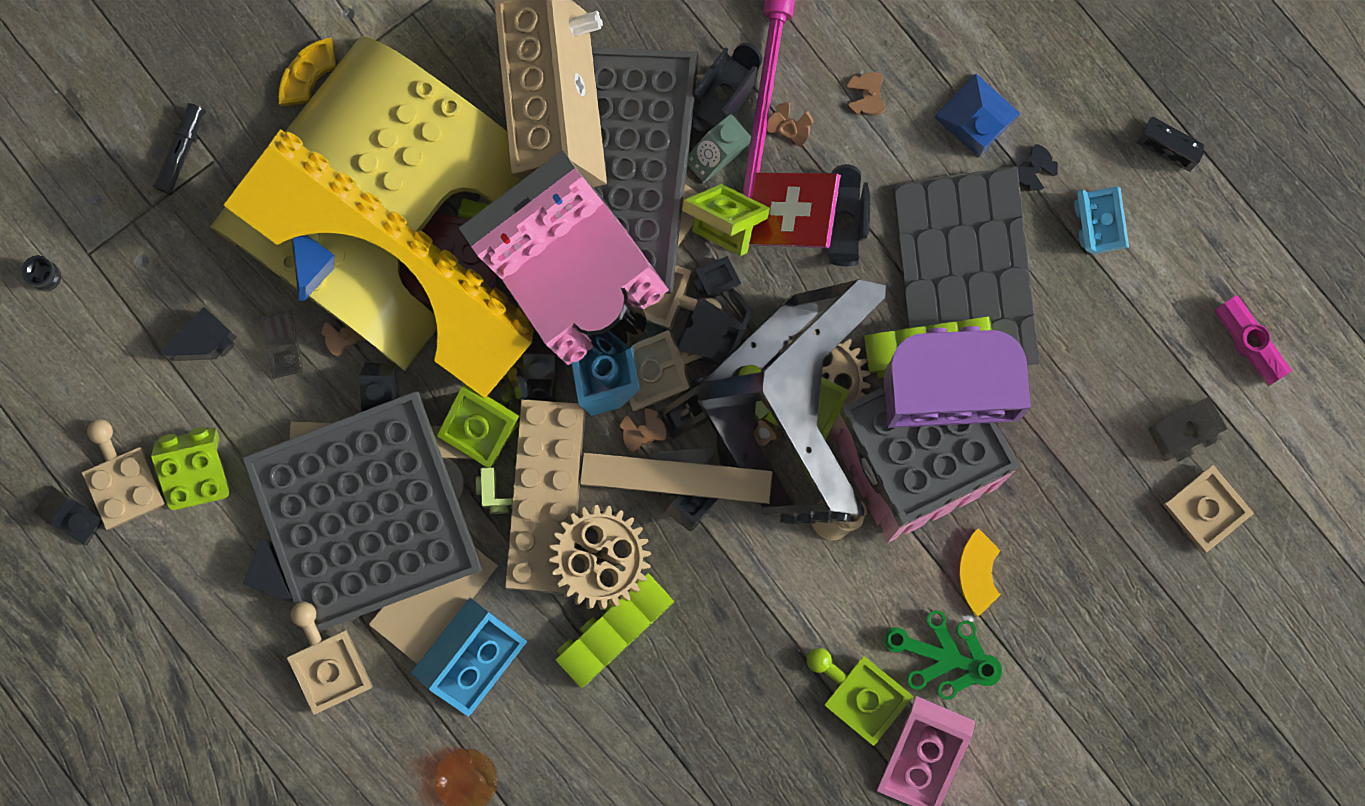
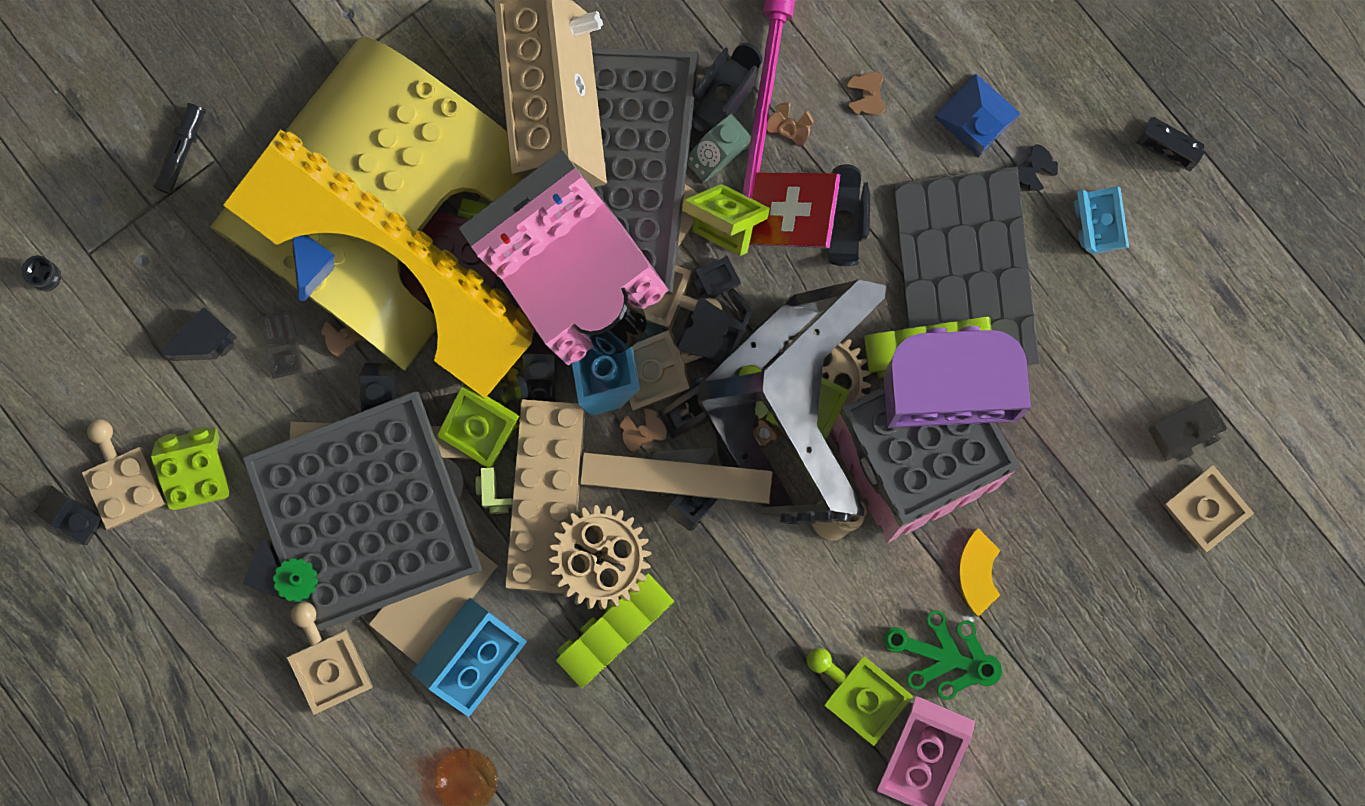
yellow tile [278,37,336,107] -> none
dark pink piece [1214,295,1292,386] -> none
none -> green piece [273,558,318,602]

